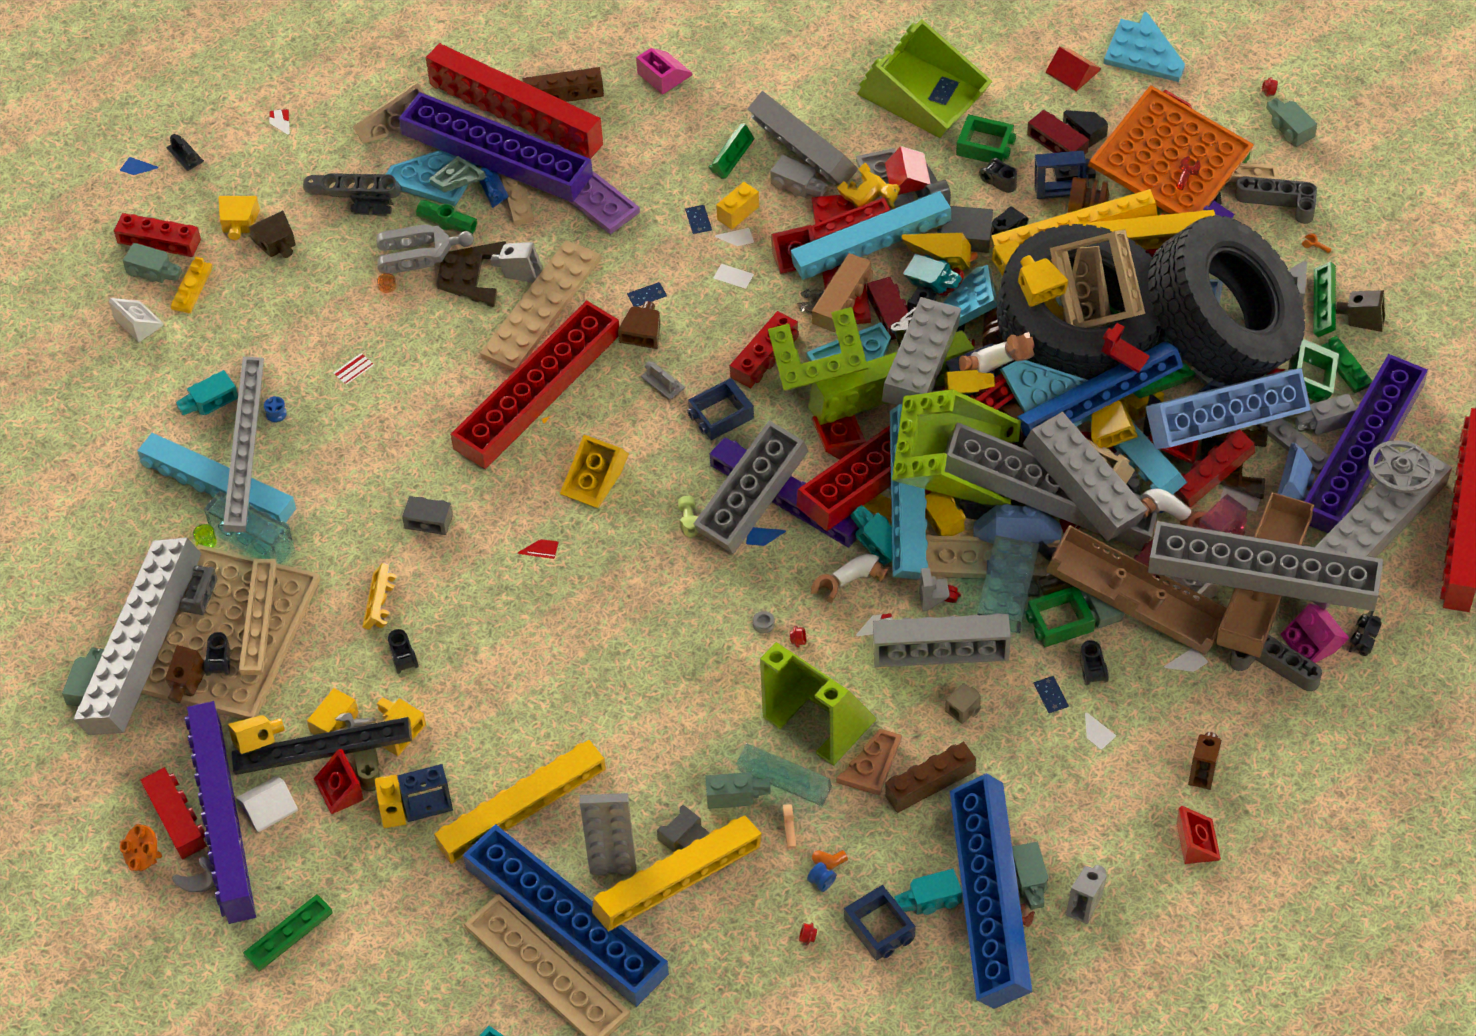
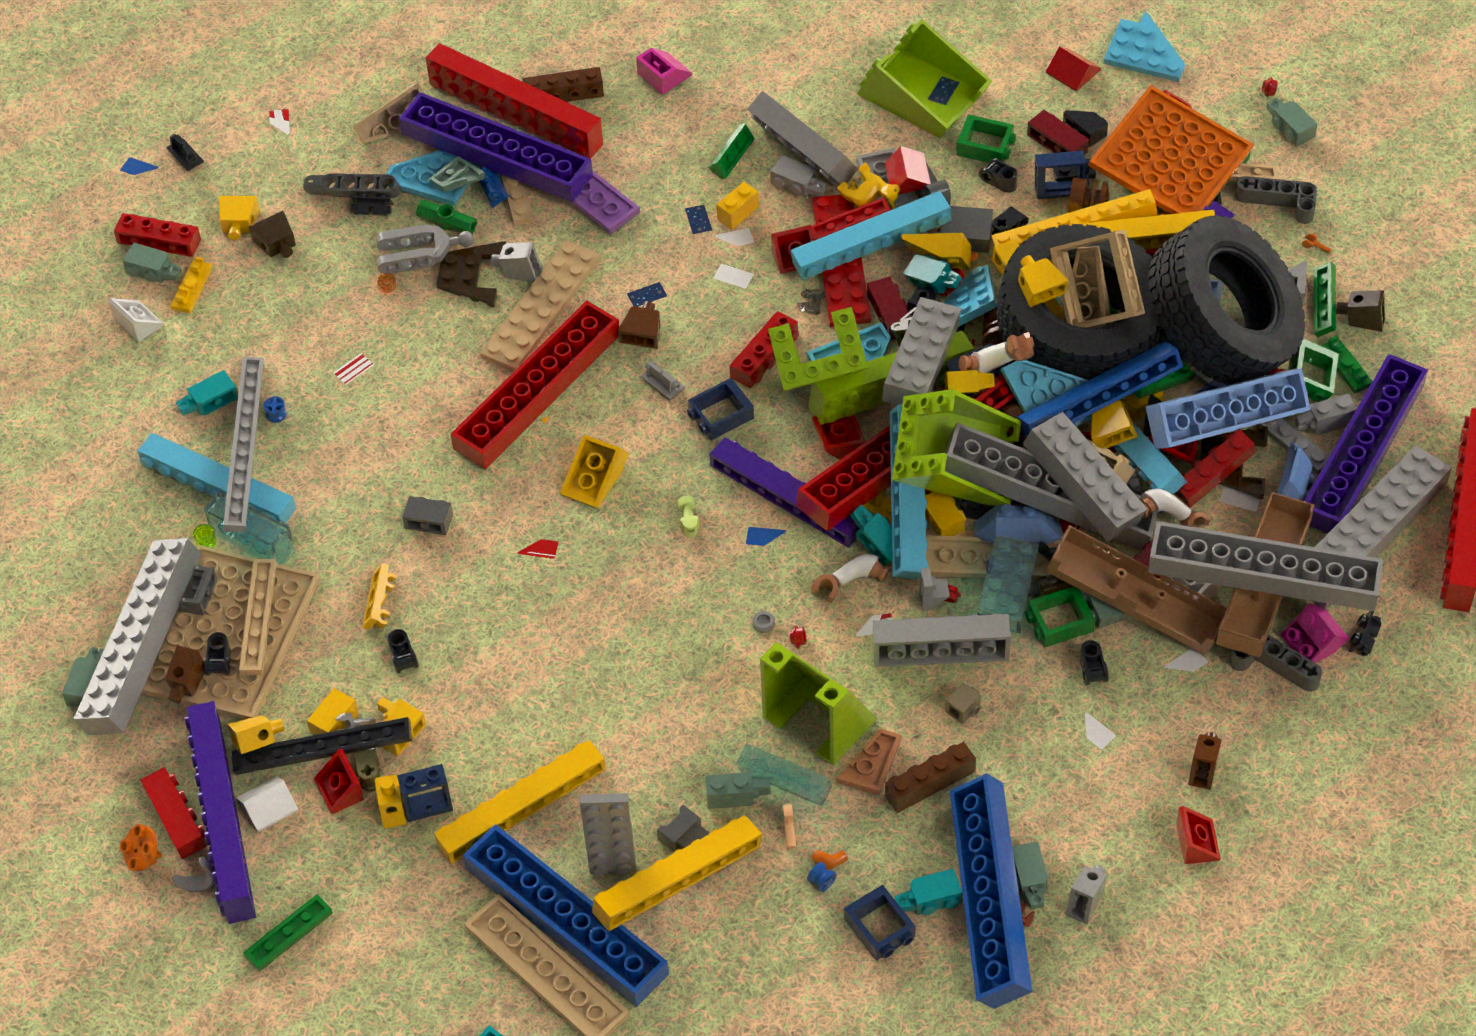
light grey brick [694,420,808,554] -> none
red plate [799,922,817,946] -> none
medium nougat brick [812,253,873,332] -> none
dark blue sticker [1033,676,1069,713] -> none
red bracket [1102,323,1149,373] -> none
clear red bar [1176,156,1201,190] -> none
clear pink brick [1198,494,1248,536] -> none
light grey wheel [1368,440,1435,493] -> none

